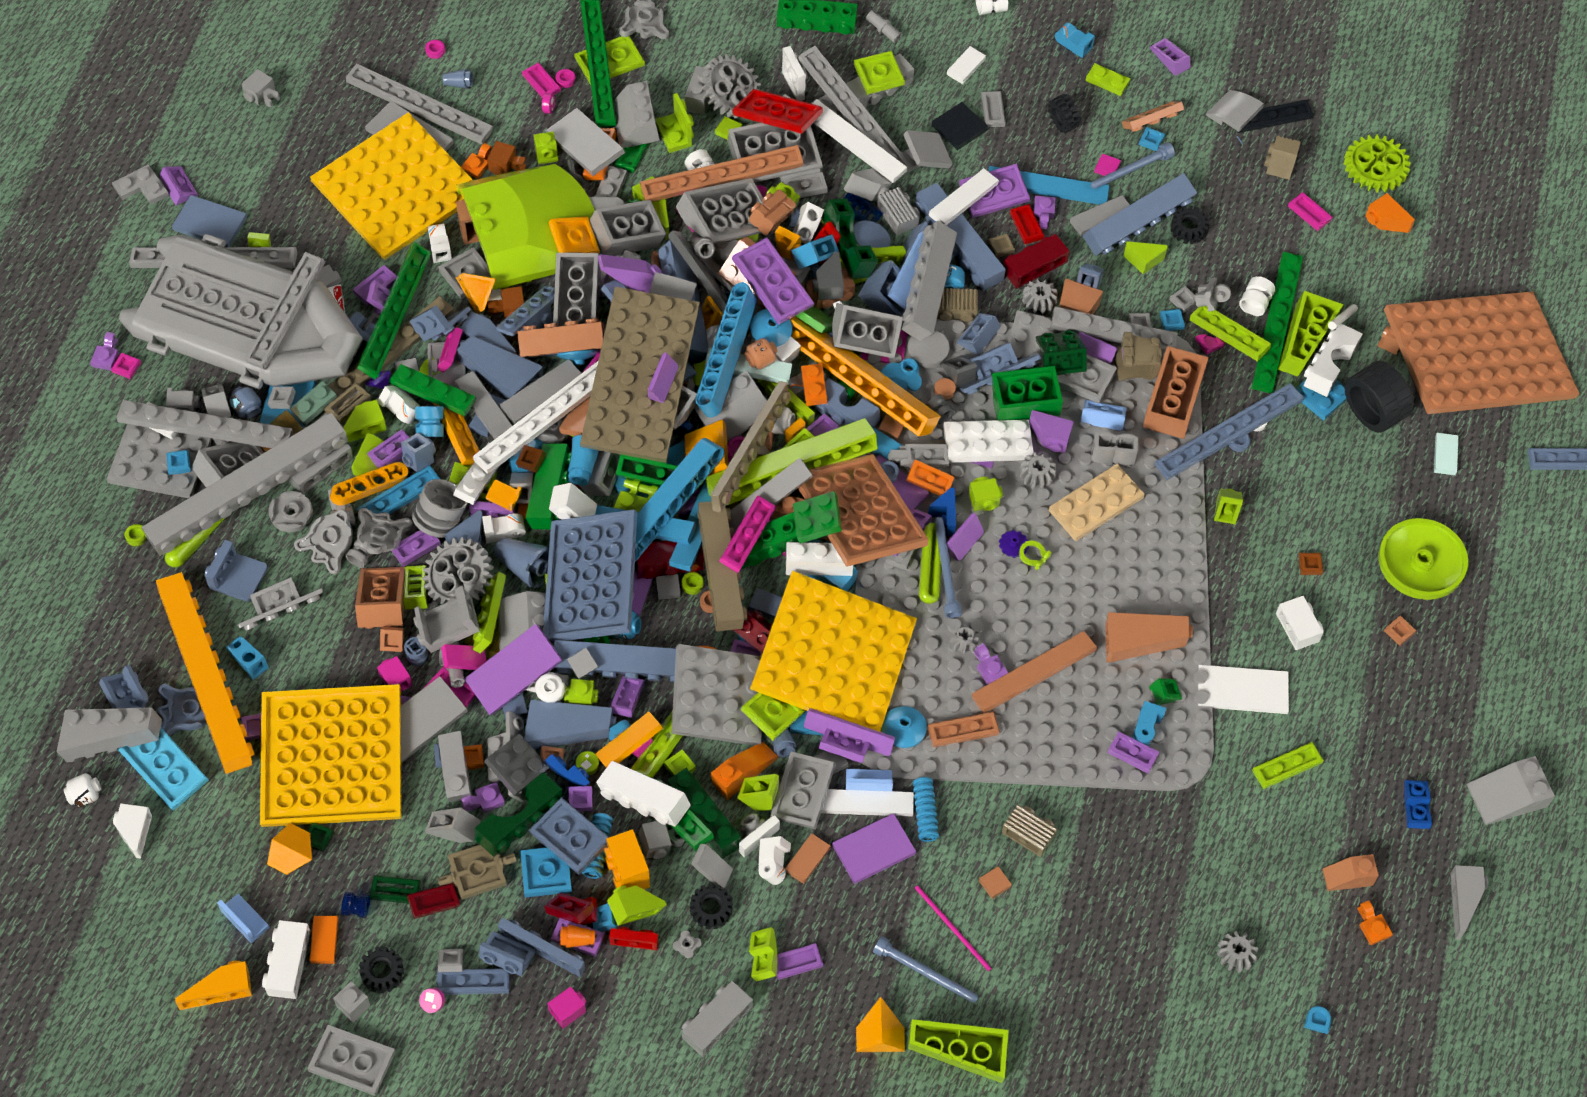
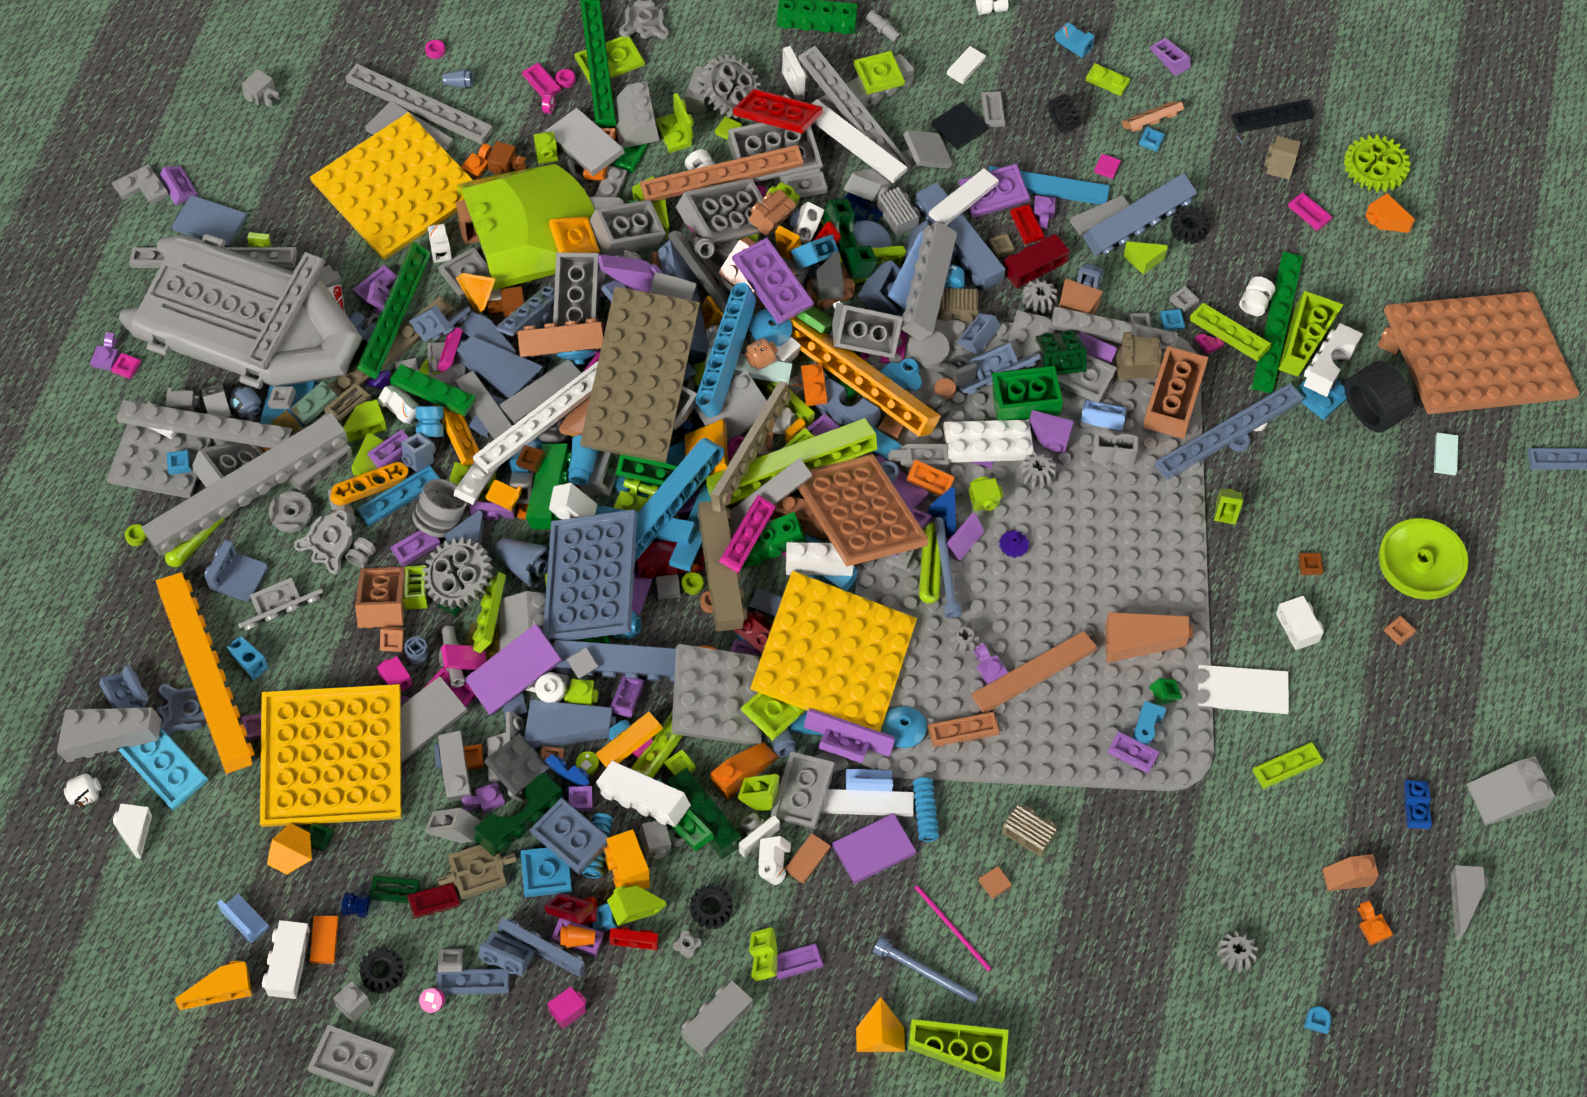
light grey tile [357,508,413,554] -> none
light grey panel [413,586,480,653] -> none
white leg [482,513,526,543] -> none
medium lavender slope [648,352,678,403] -> none
light grey tile [691,844,733,889] -> none
green plate [793,491,842,543] -> none
lime piece [1019,540,1051,571] -> none
tan plate [1049,464,1145,542] -> none
sand blue piece [1091,142,1175,189] -> none
light grey hips [1195,277,1231,311] -> none
light grey slope [1206,90,1264,132] -> none
white bar [1328,304,1358,330] -> none

